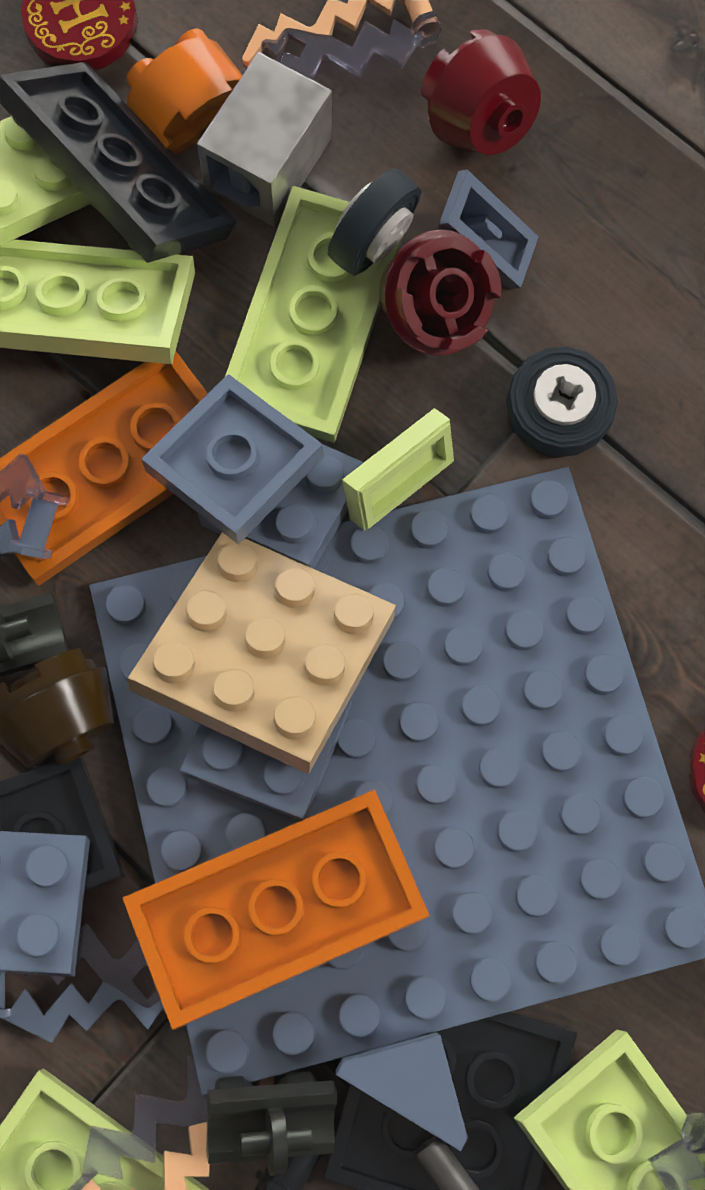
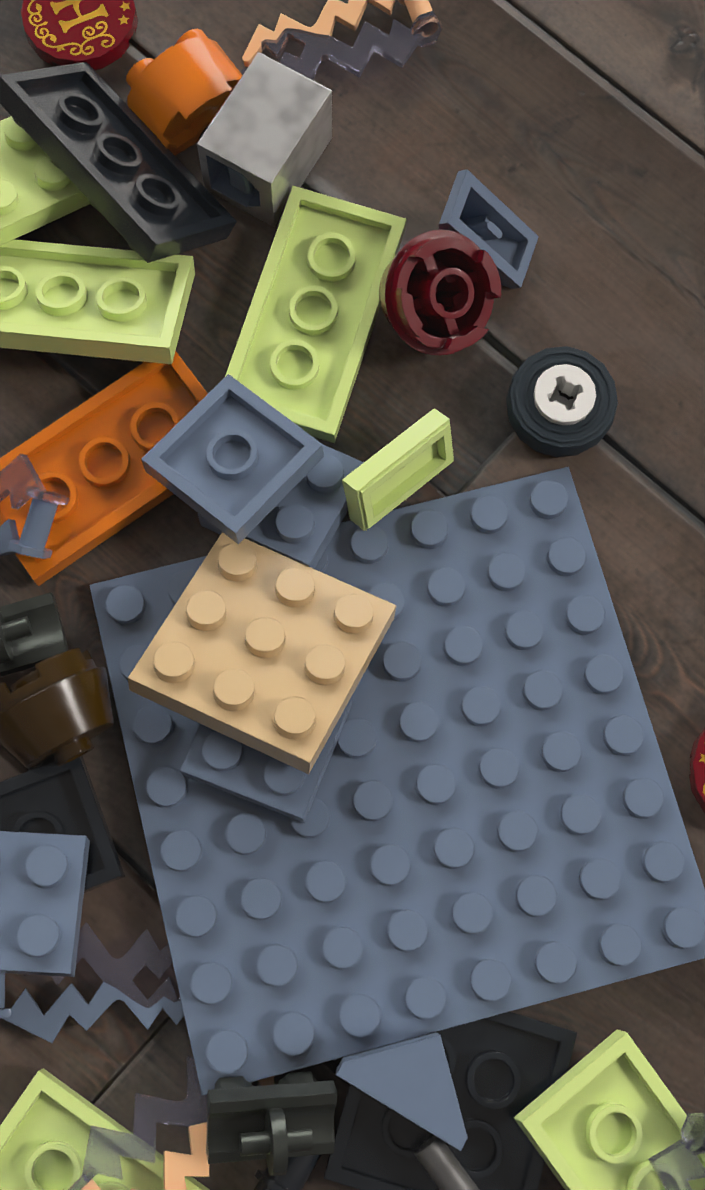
orange plate [122,789,430,1030] -> none
black wheel [328,168,422,276] -> none
dark red cone [421,29,541,155] -> none

